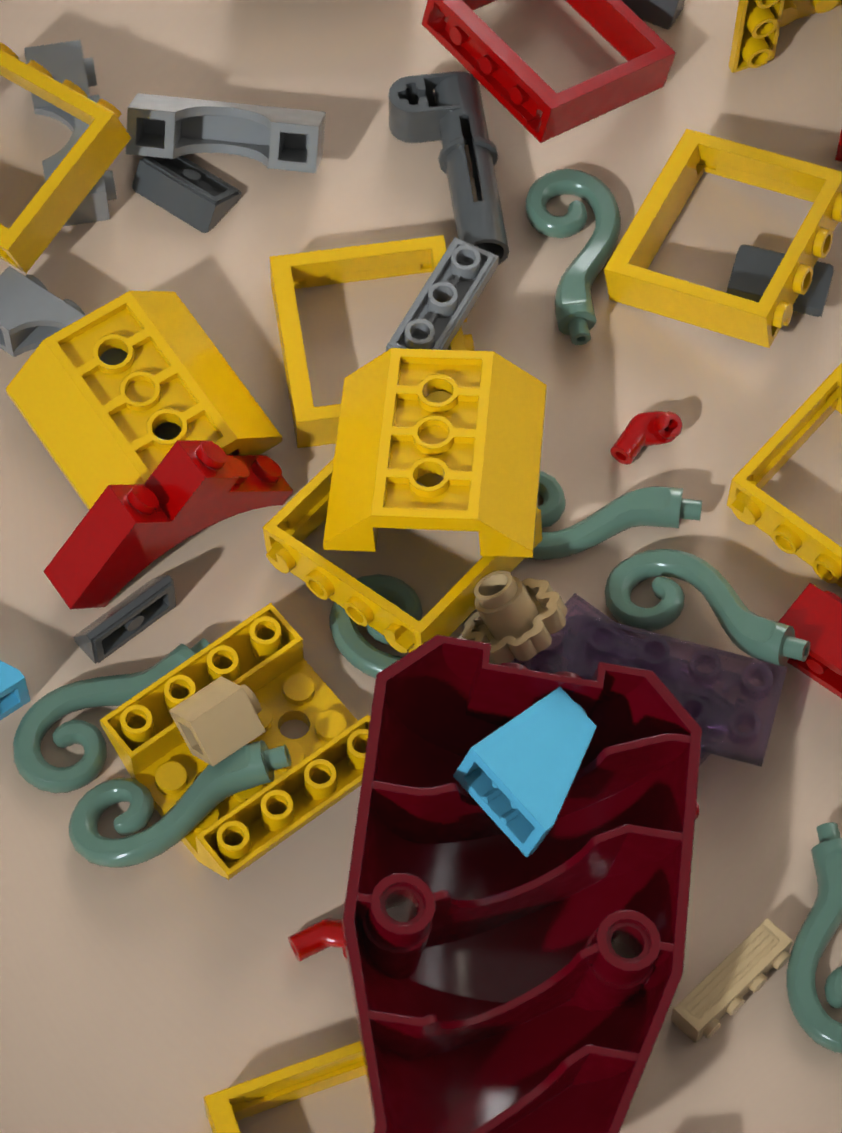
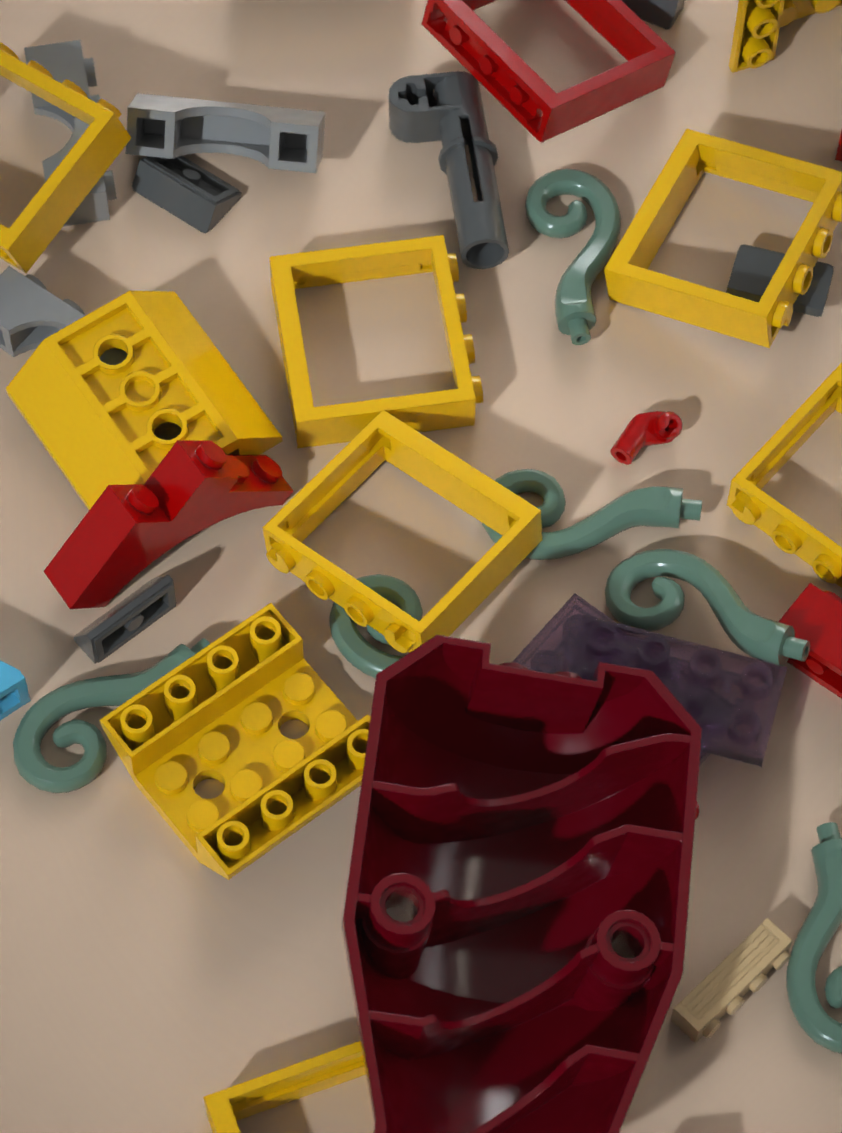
sand green plant [69,740,291,868] -> none
tan brick [169,676,266,767] -> none
red arm [288,918,347,961] -> none
yellow slope [323,348,547,558] -> none
light grey tile [386,237,499,351] -> none
medium azure slope [453,687,597,858] -> none
tan plant [462,570,567,665] -> none

